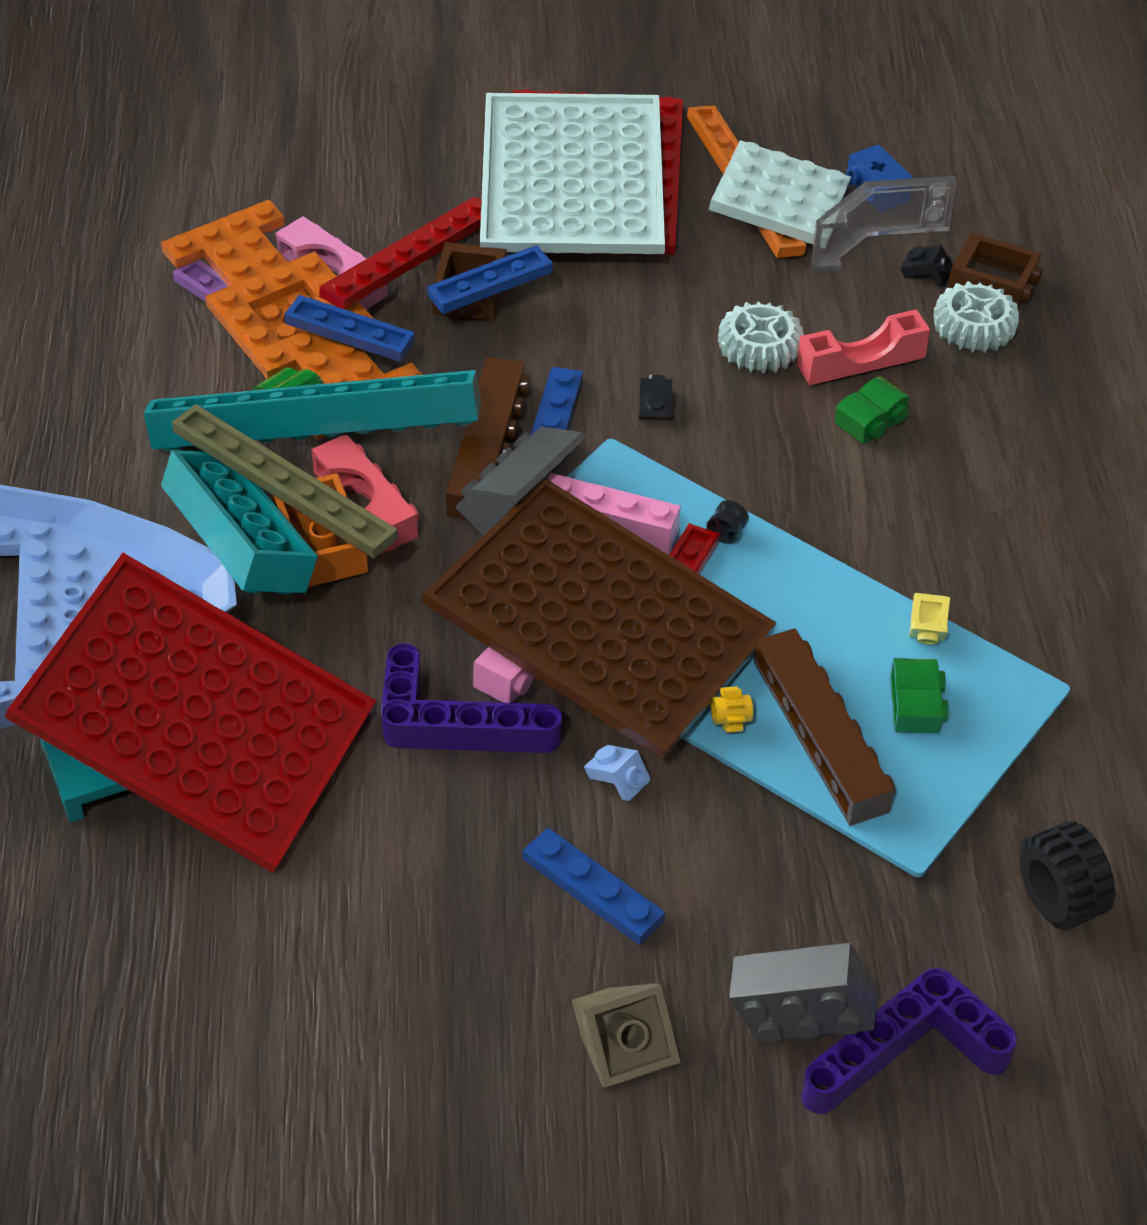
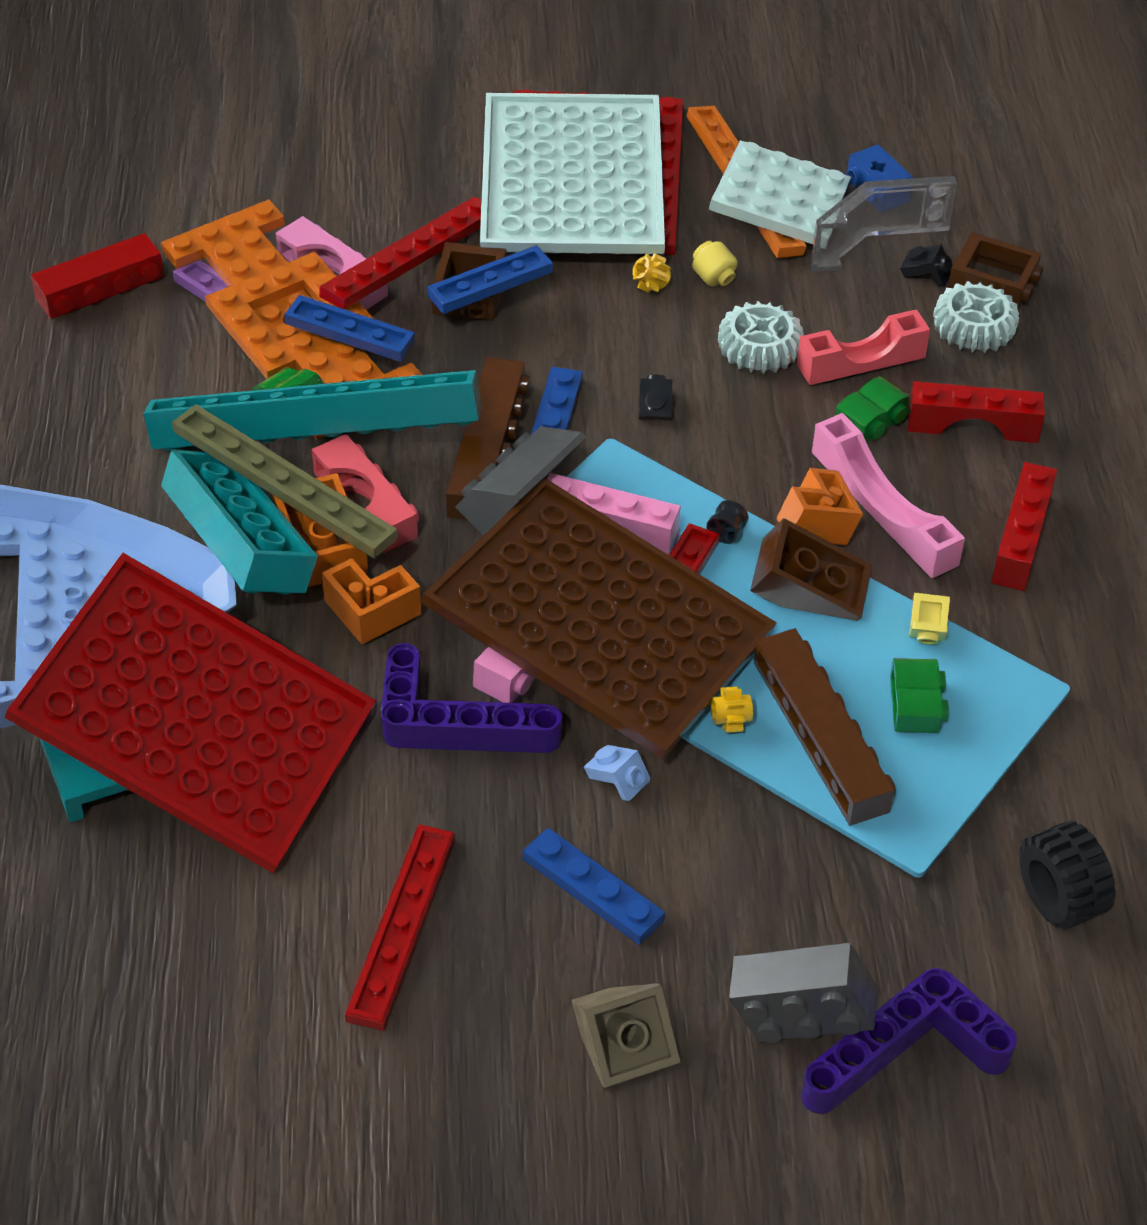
none -> red brick [31,233,164,319]
none -> orange brick [322,558,421,645]
none -> red tile [345,824,455,1031]
none -> yellow gear [633,253,671,293]
none -> light yellow head [692,241,738,287]
none -> reddish brown slope [750,518,872,621]
none -> orange brick [777,468,863,545]
none -> bright pink arch [812,413,965,579]
none -> red arch [908,381,1045,443]
none -> red brick [991,462,1058,591]

